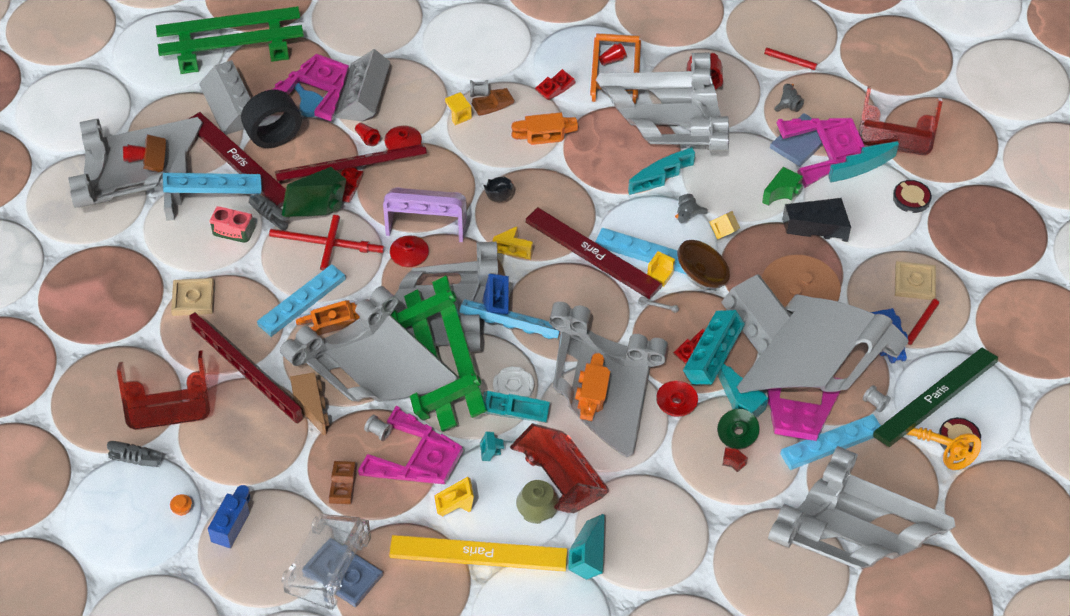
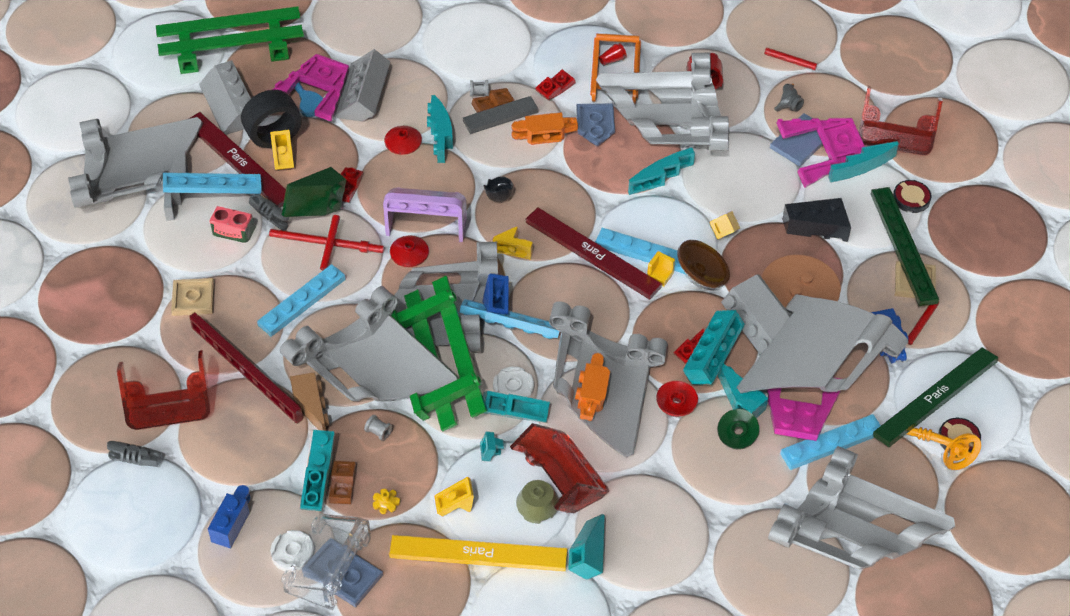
red cone [123,144,145,163] -> none
dark orange slope [143,134,166,172] -> none
orange plate [170,494,192,516] -> none
dark red tile [275,144,427,181] -> none
orange hinge [296,300,360,335] -> none
red cone [355,122,380,146] -> none
dark pink wing [358,406,463,484] -> none
yellow panel [445,92,472,125] -> none
light grey hinge [638,297,679,313] -> none
dark grey animal [675,194,708,223] -> none
clear red piece [722,447,748,472] -> none
green arch [762,167,803,206] -> none
light grey bush [863,385,891,412] -> none
none -> yellow slope [270,130,294,170]
none -> white tile [270,530,315,572]
none -> teal slope [300,430,335,511]
none -> yellow plant [373,489,400,514]
none -> teal slope [427,95,453,163]
none -> dark grey tile [463,96,538,134]
none -> sand blue tile [576,103,615,146]
none -> dark green tile [870,187,939,306]

